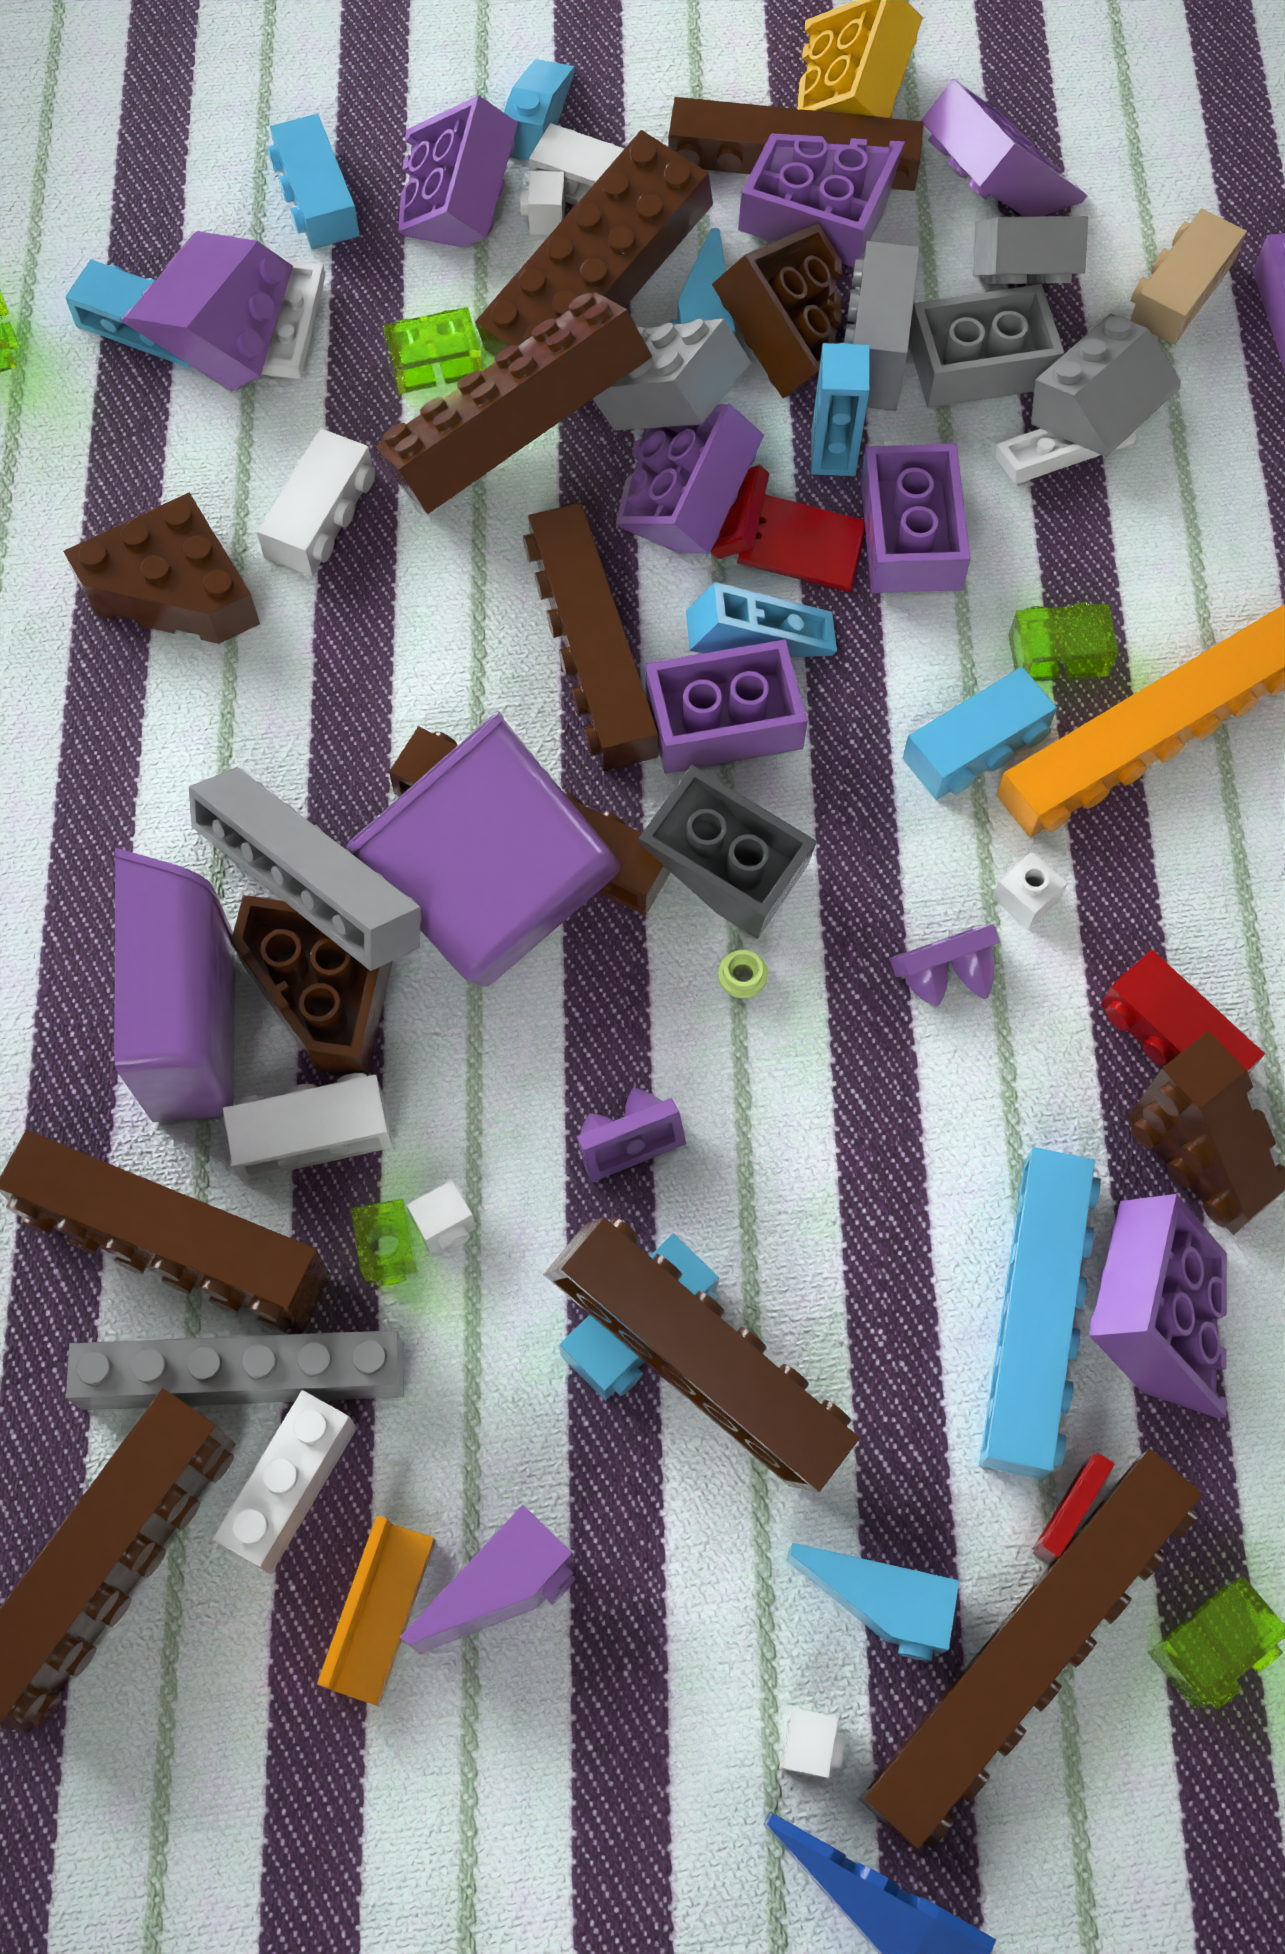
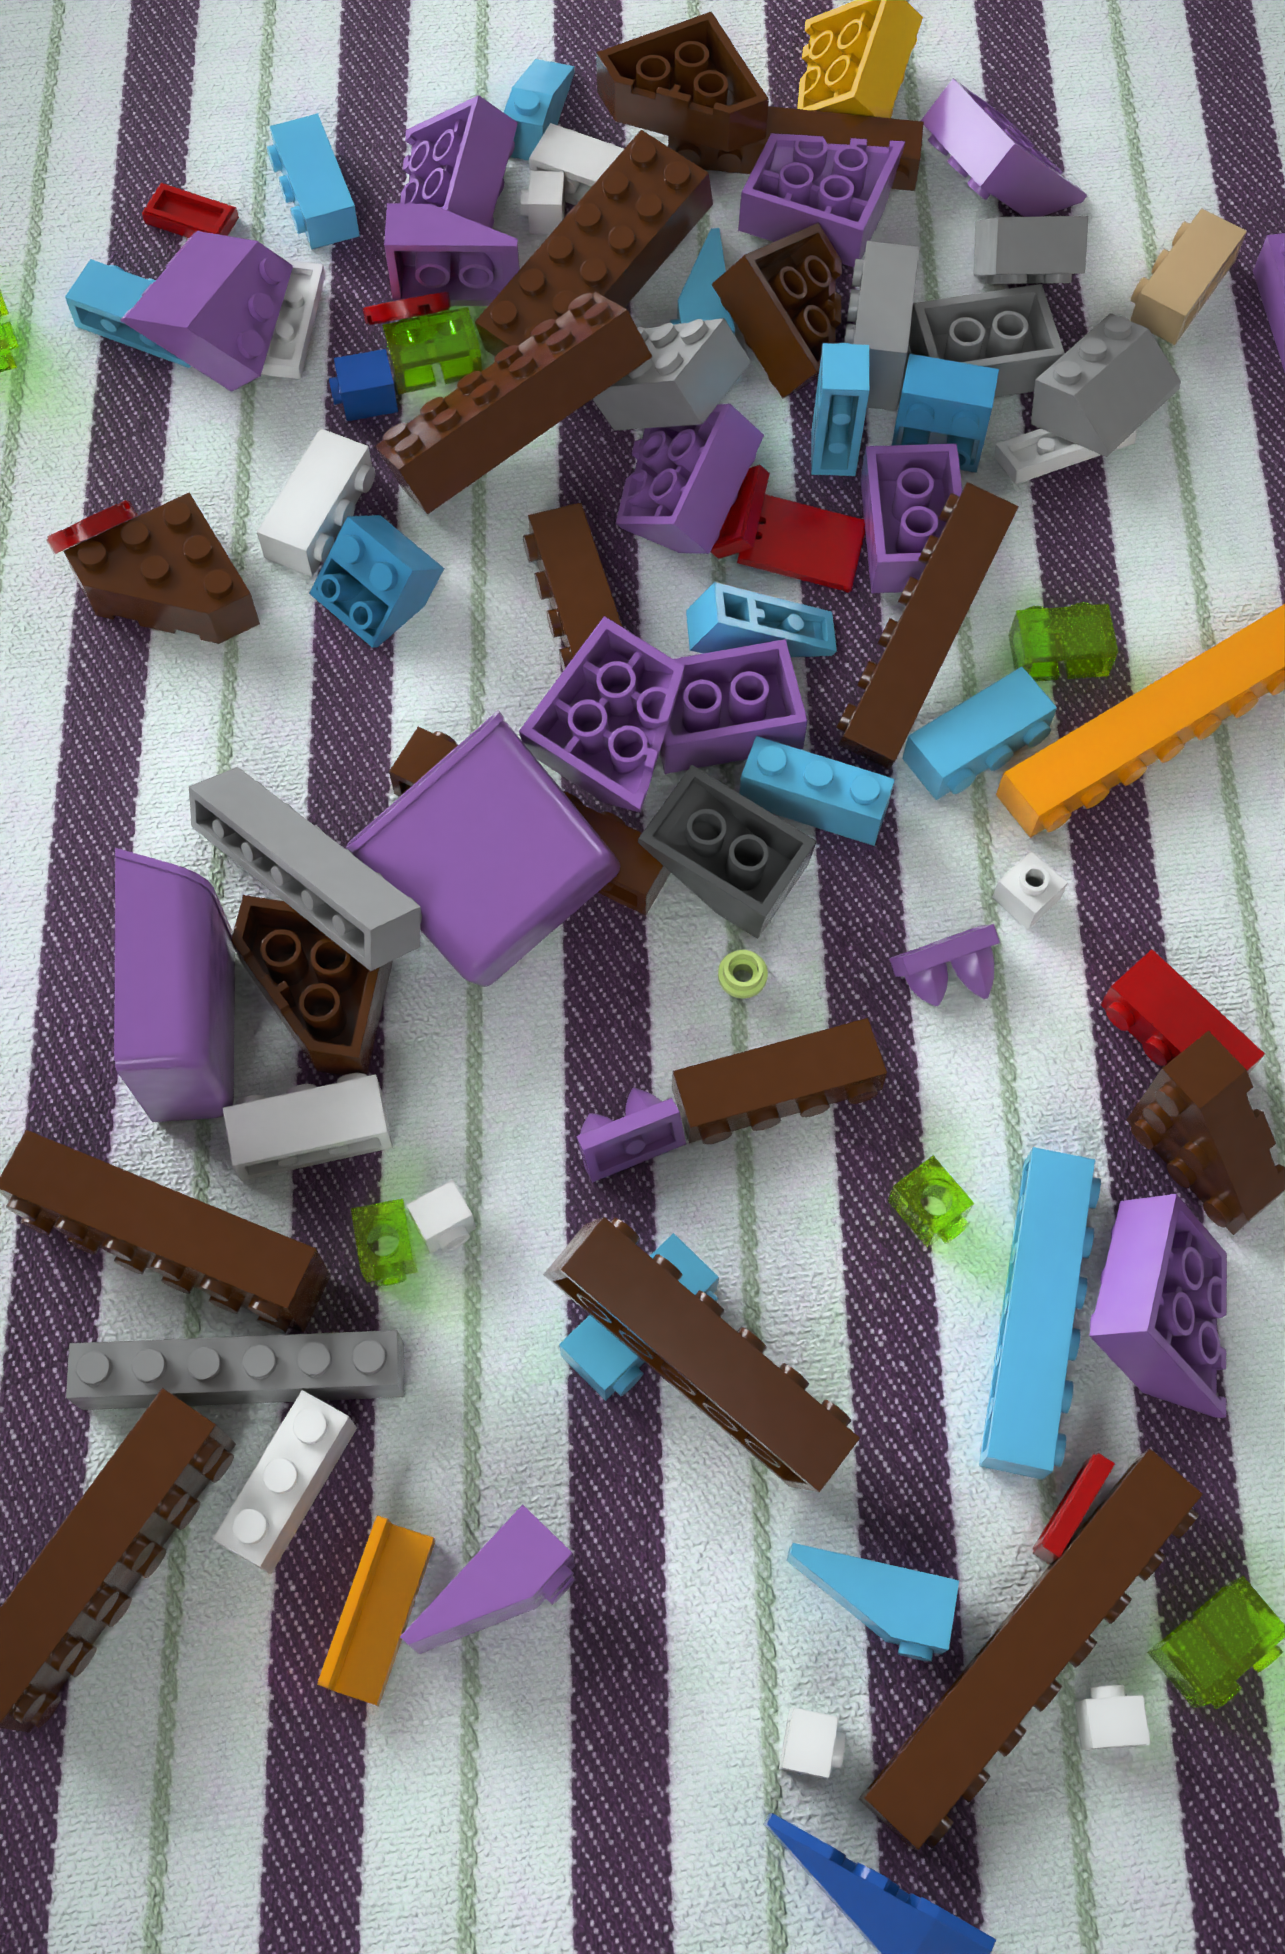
none -> red tile [46,500,138,554]
none -> red tile [142,183,239,238]
none -> dark azure slope [309,515,445,648]
none -> blue brick [329,349,398,421]
none -> red tile [363,291,452,325]
none -> medium lavender slope [384,203,520,306]
none -> medium lavender wedge [519,616,685,813]
none -> reddish brown brick [596,11,769,152]
none -> reddish brown brick [672,1018,887,1144]
none -> medium azure brick [739,736,895,846]
none -> reddish brown brick [836,482,1019,769]
none -> clear neon green brick [887,1155,974,1248]
none -> dark azure slope [891,354,999,473]
none -> white plate [1075,1685,1151,1750]

